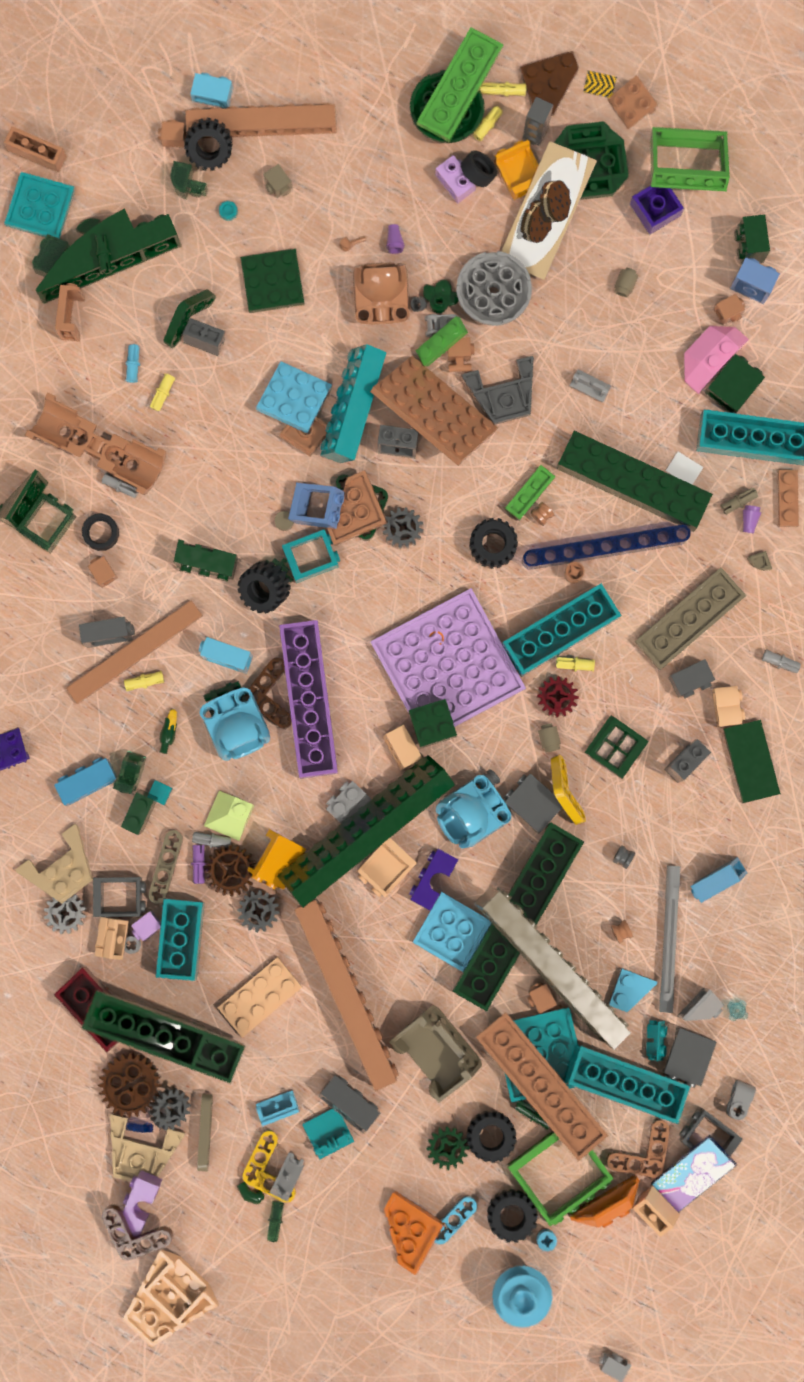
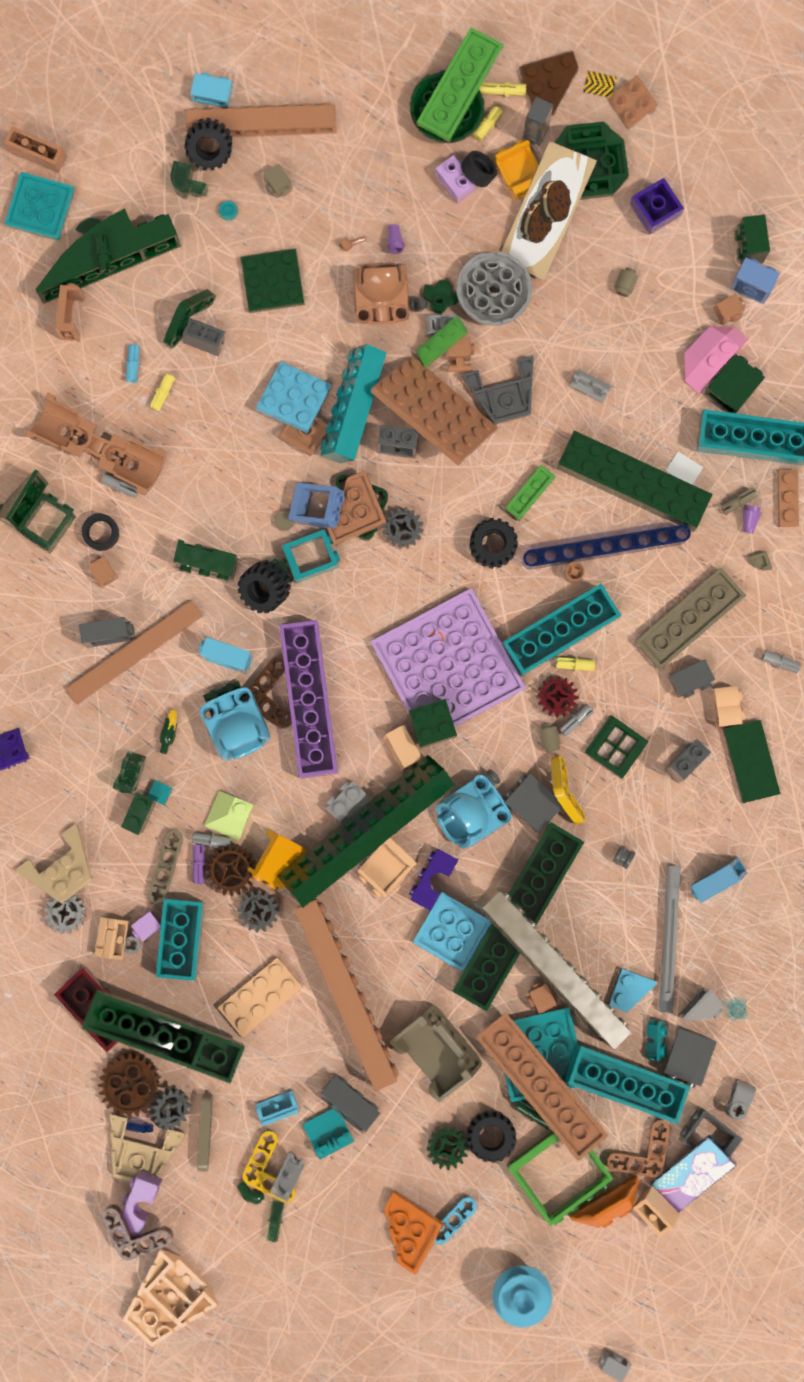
clear green brick [32,234,70,277] -> none
dark azure brick [54,757,119,806] -> none
dark grey window [93,877,146,917] -> none
light yellow pin [124,671,164,692] -> none
nougat brick [158,120,186,148] -> none
black tyre [487,1189,538,1243] -> none
nougat wheel [531,502,554,526] -> none
medium azure wheel [536,1229,557,1251] -> none
nougat wheel [611,920,633,944] -> none
bright green window [650,127,730,192] -> none
none -> light grey axle [559,704,594,736]

